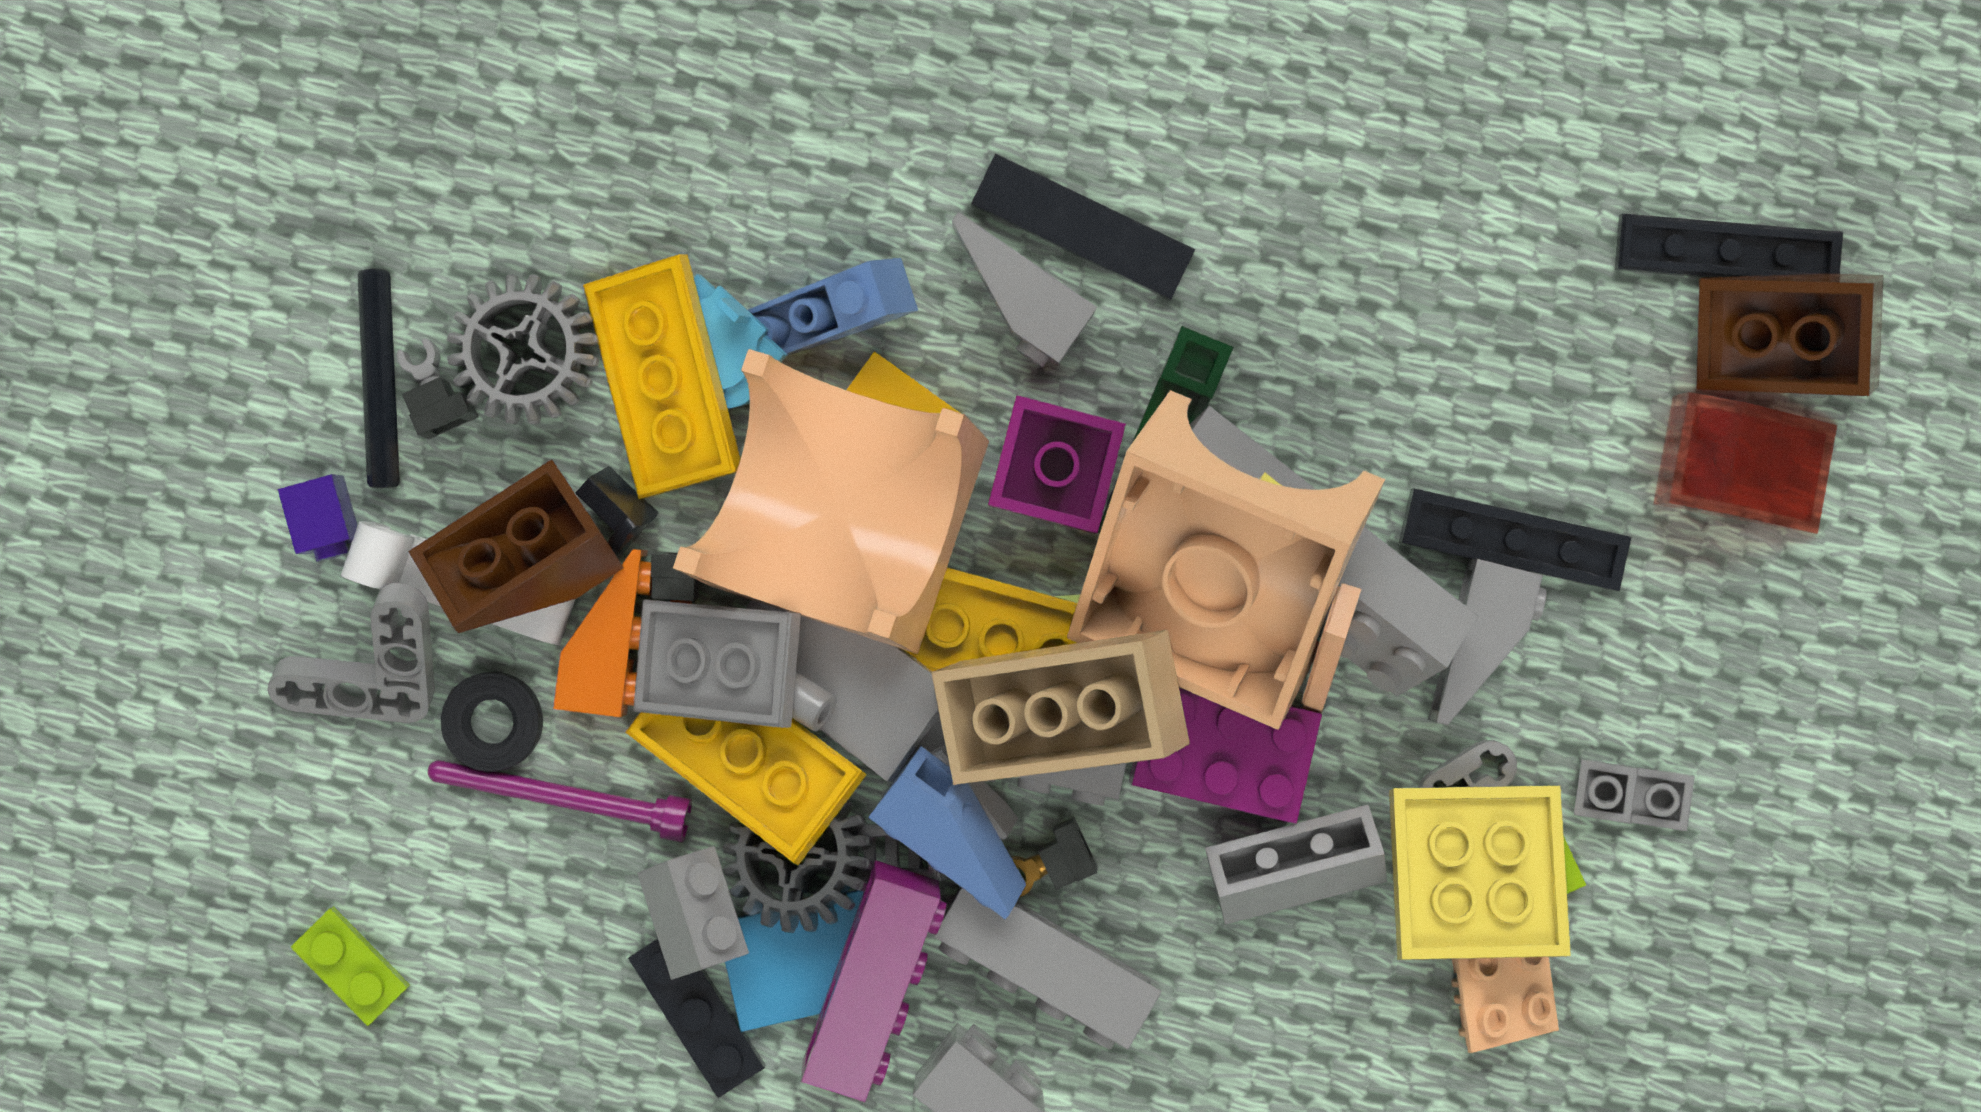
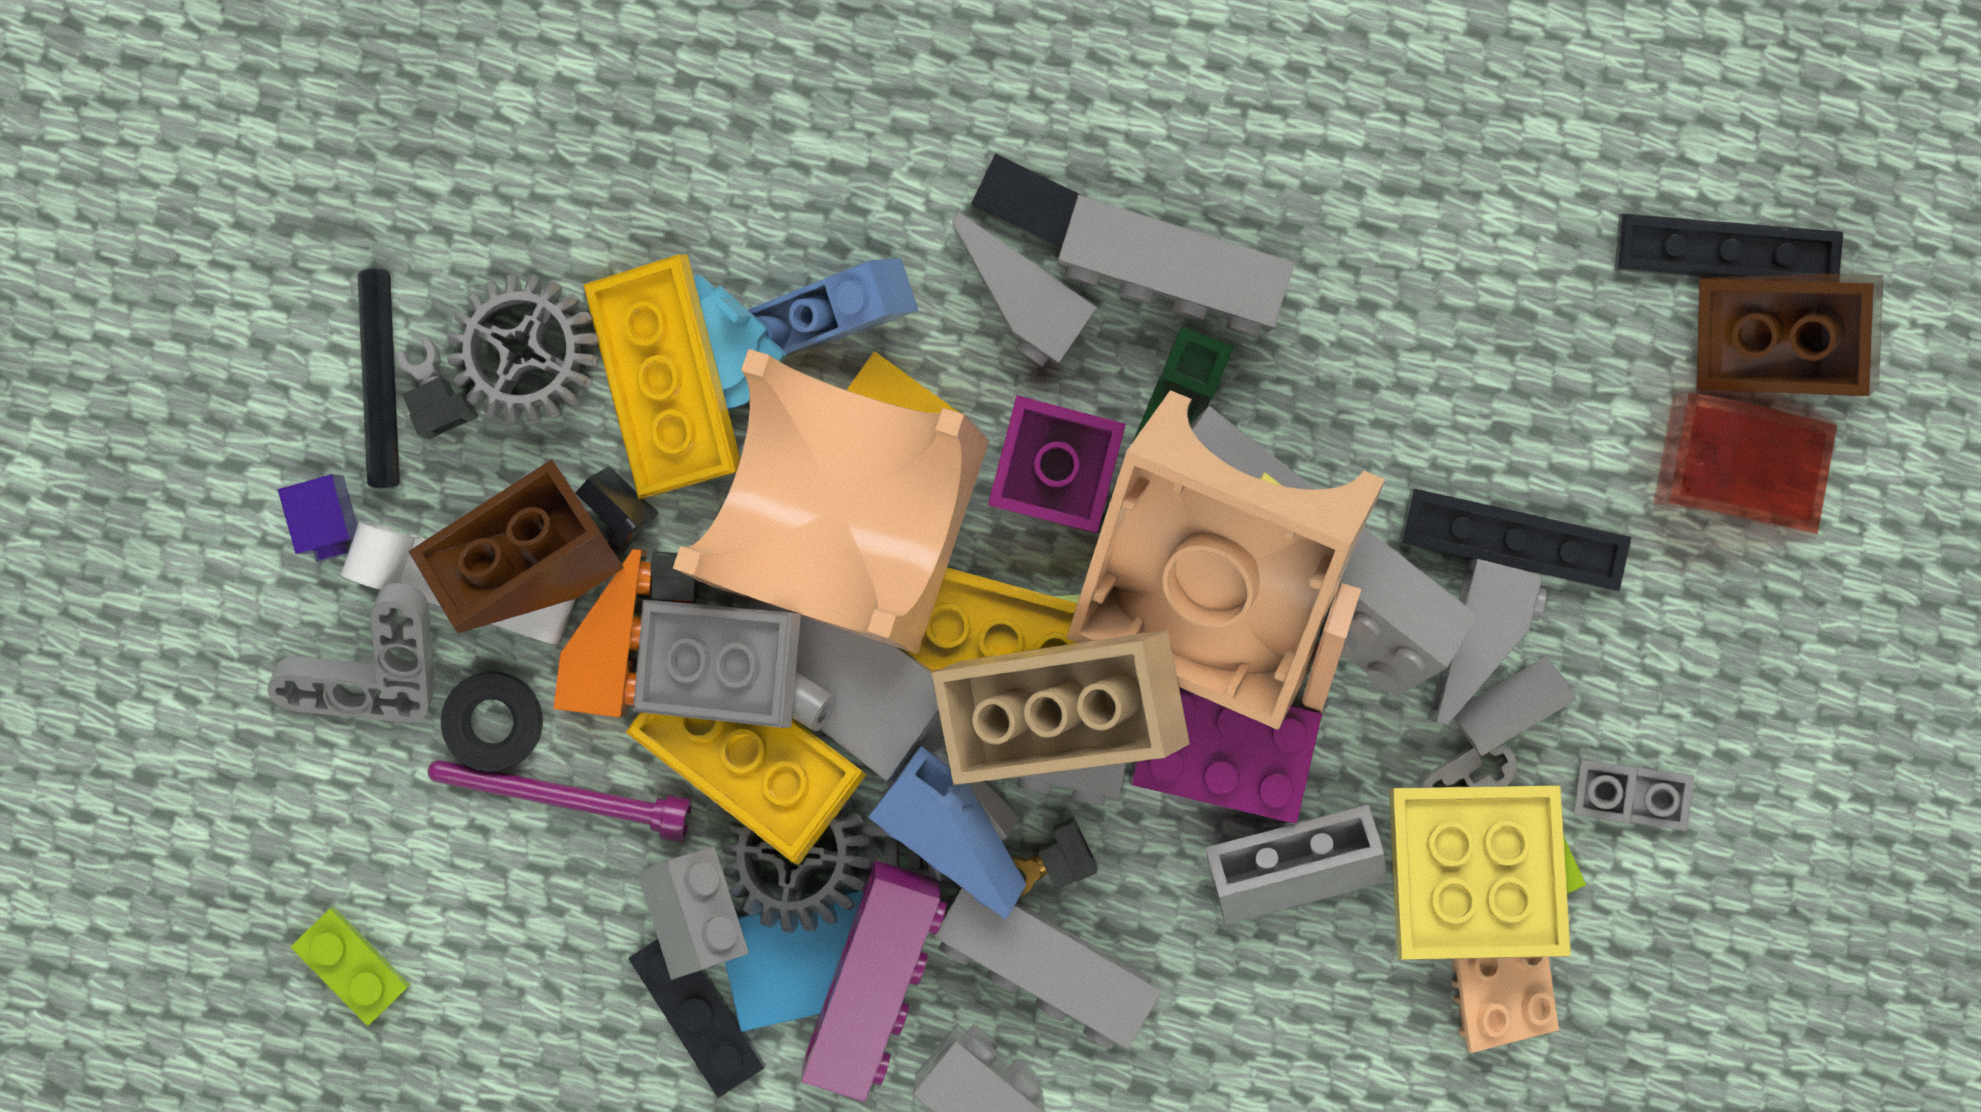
none -> light grey brick [1057,195,1295,337]
none -> light grey tile [1453,656,1577,756]

